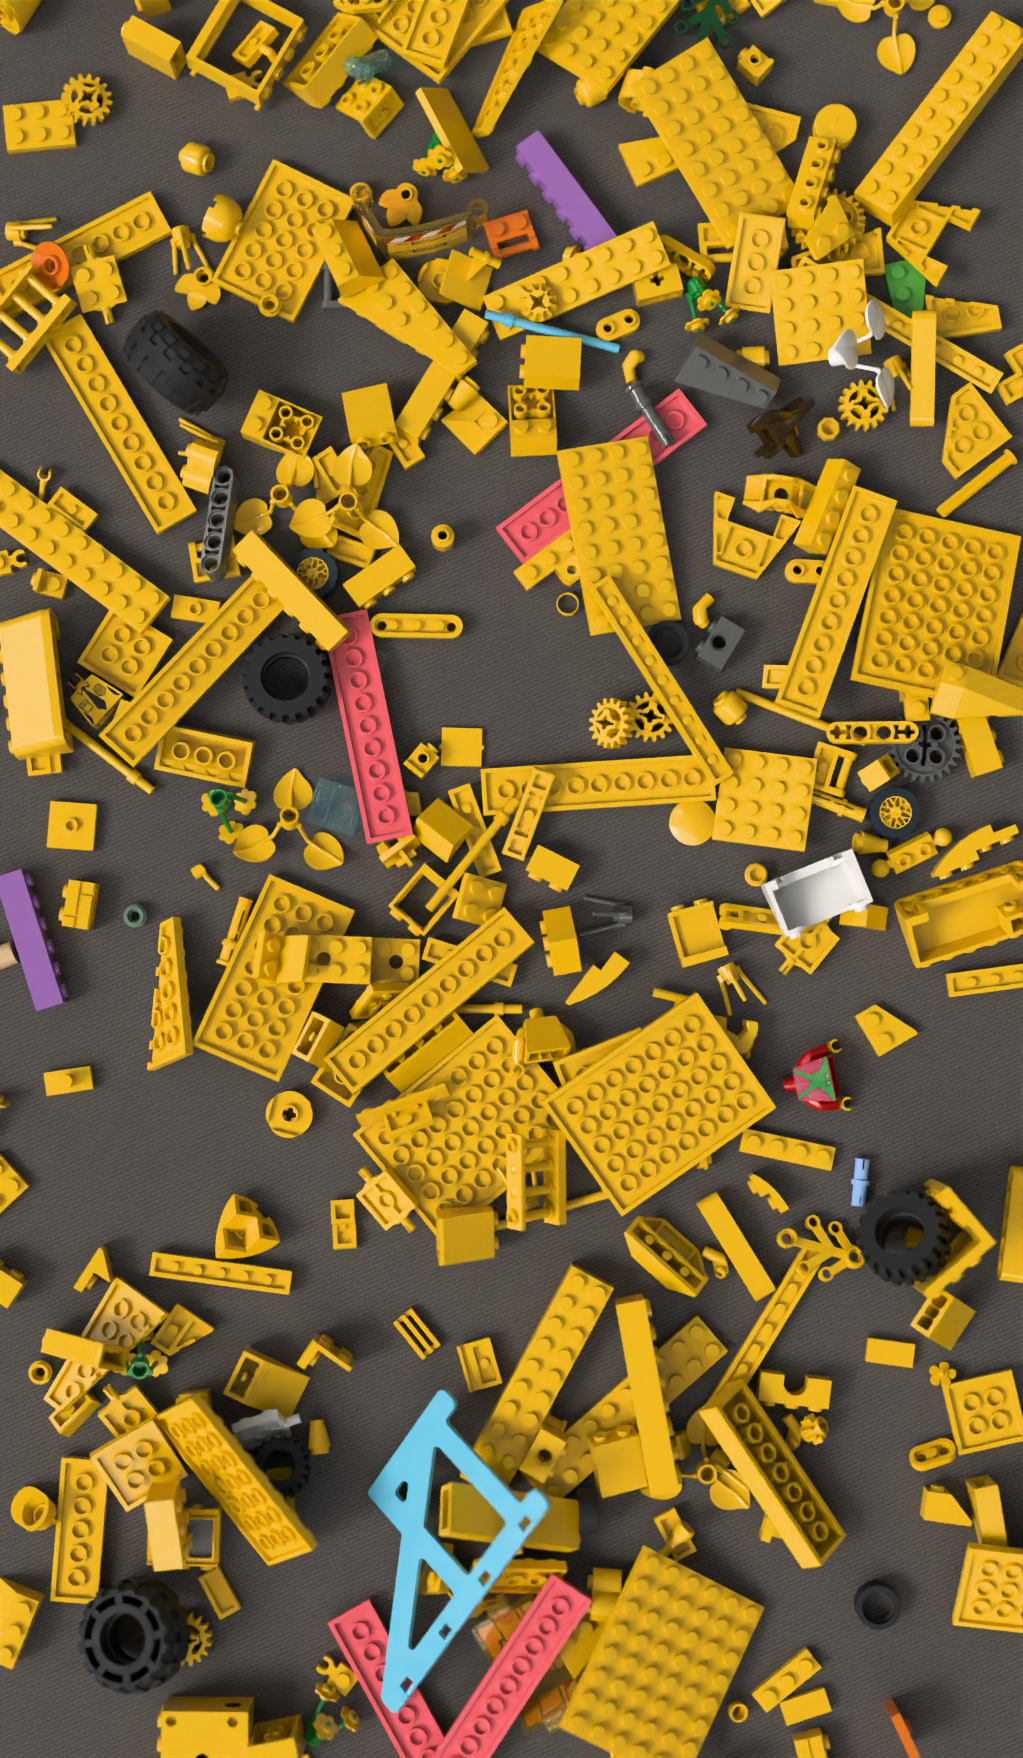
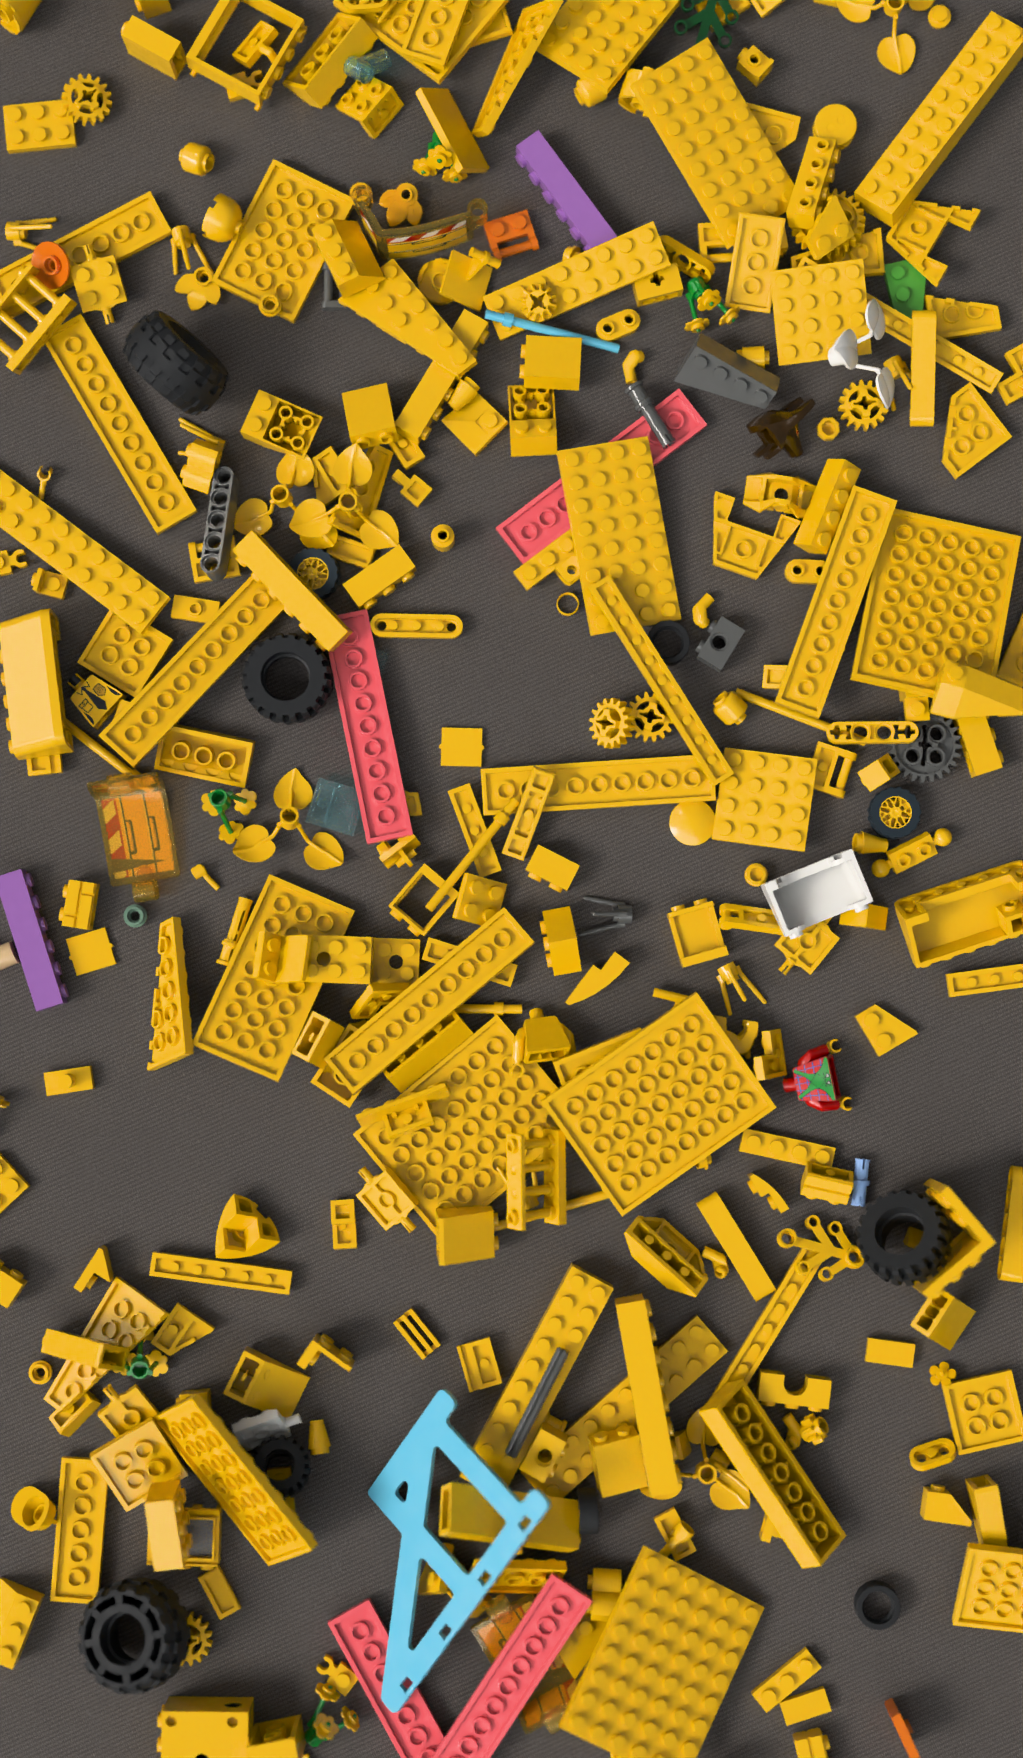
yellow plate [47,487,99,534] -> none
yellow plate [47,801,98,851] -> none
yellow plate [266,1091,313,1138] -> none
yellow brick [403,743,440,780] -> none
yellow slope [413,798,475,863] -> none
yellow wing [618,137,680,188] -> none
yellow hinge [728,1700,748,1723] -> none
yellow pin [812,790,867,823] -> none
yellow slope [930,824,1019,880] -> none
yellow axle [936,449,1018,518] -> none
none -> yellow piece [66,927,116,976]
none -> clear yellow panel [87,772,180,903]
none -> yellow plate [392,469,432,508]
none -> dark grey axle [505,1347,568,1458]
none -> yellow plate [753,1028,787,1081]
none -> yellow brick [800,1161,854,1205]

